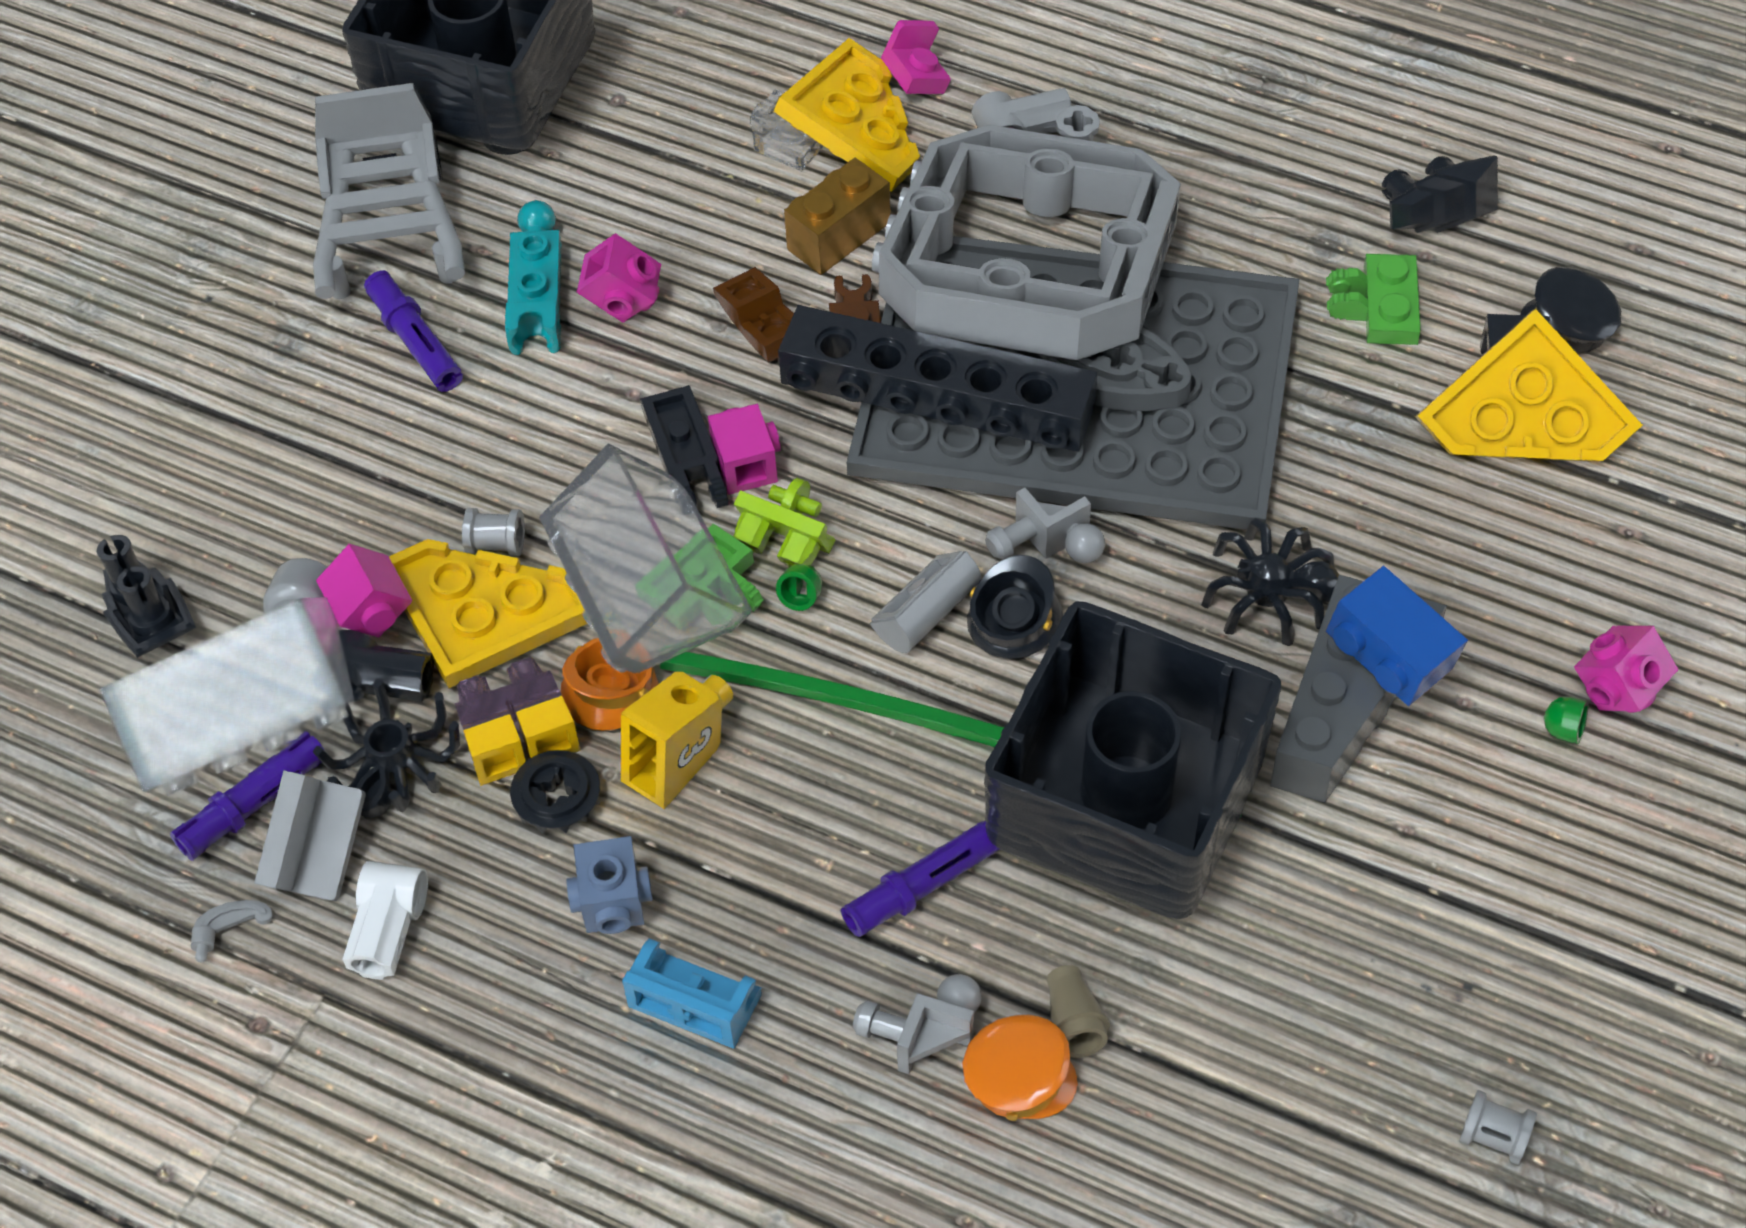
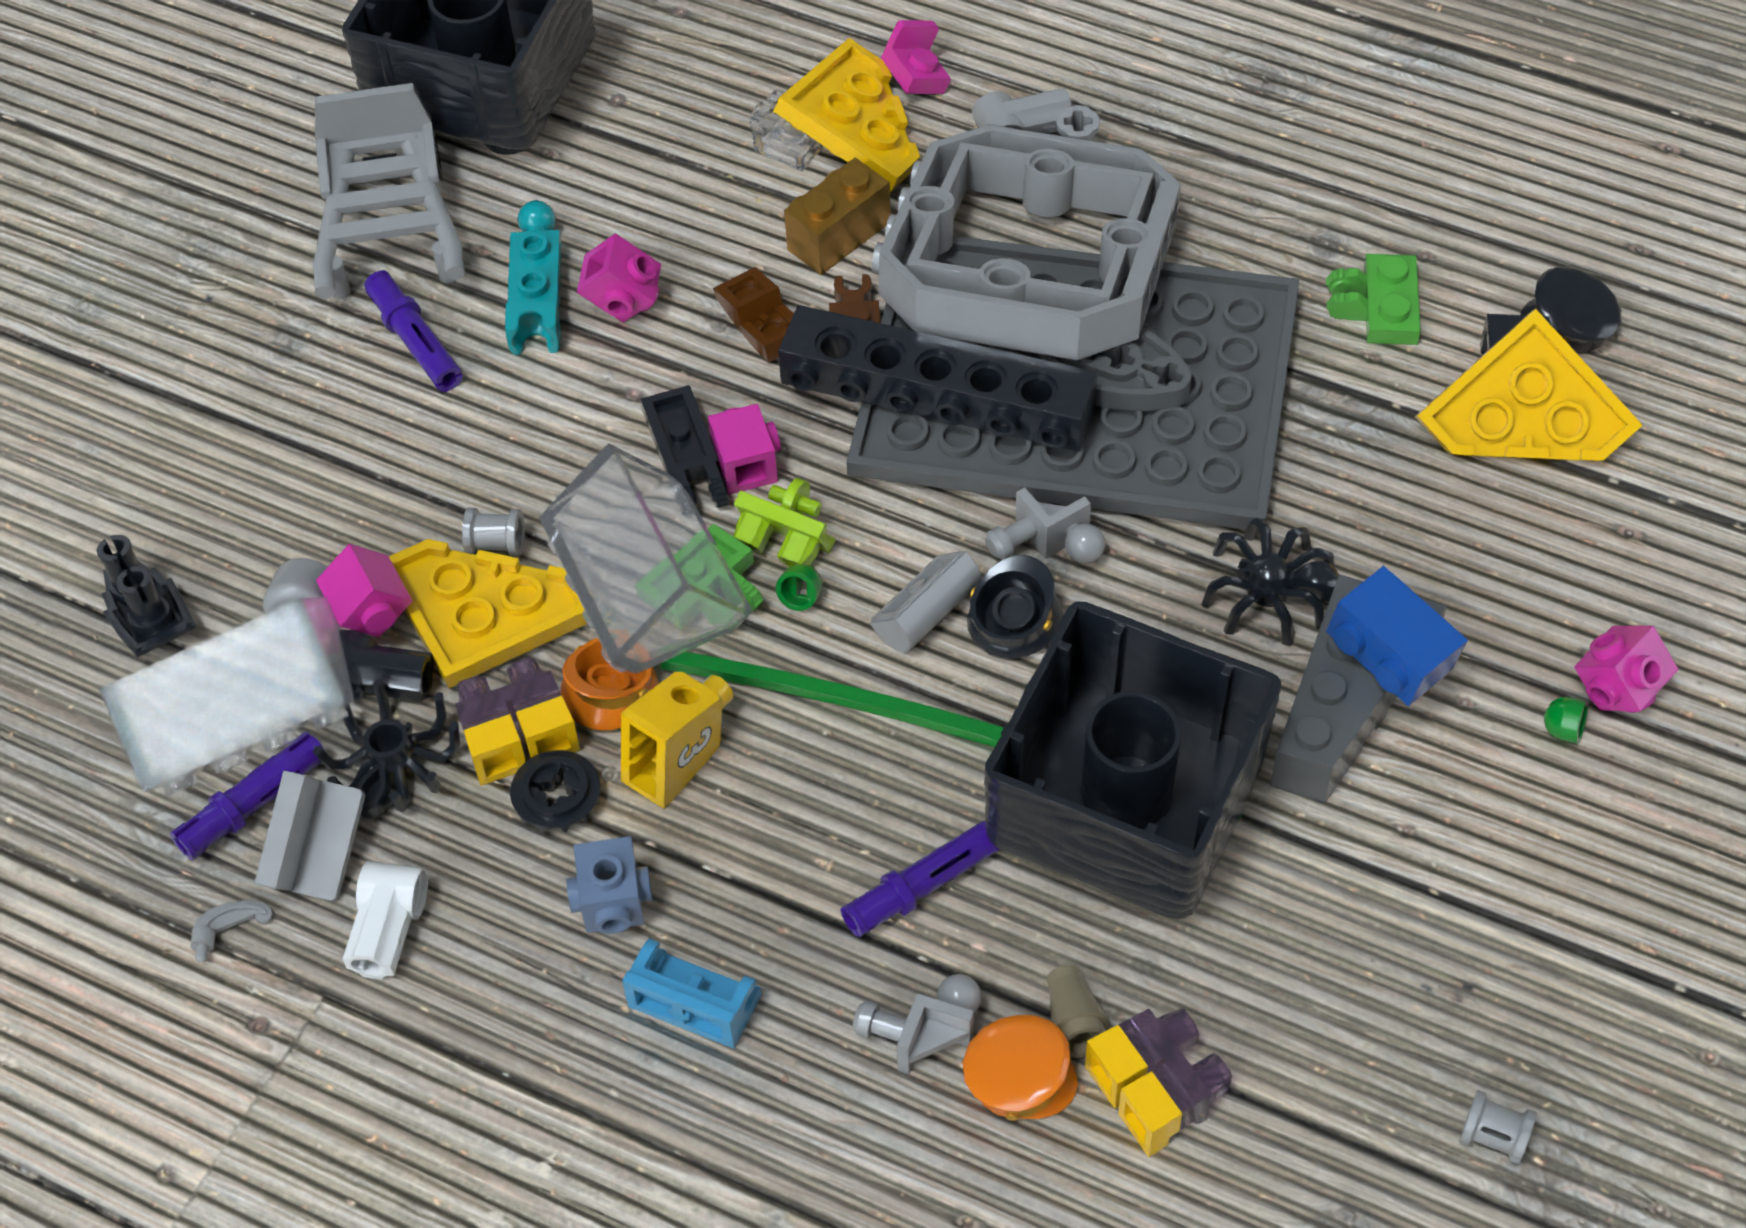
black connector [1382,155,1498,233] -> none
none -> hips [1085,1008,1232,1157]

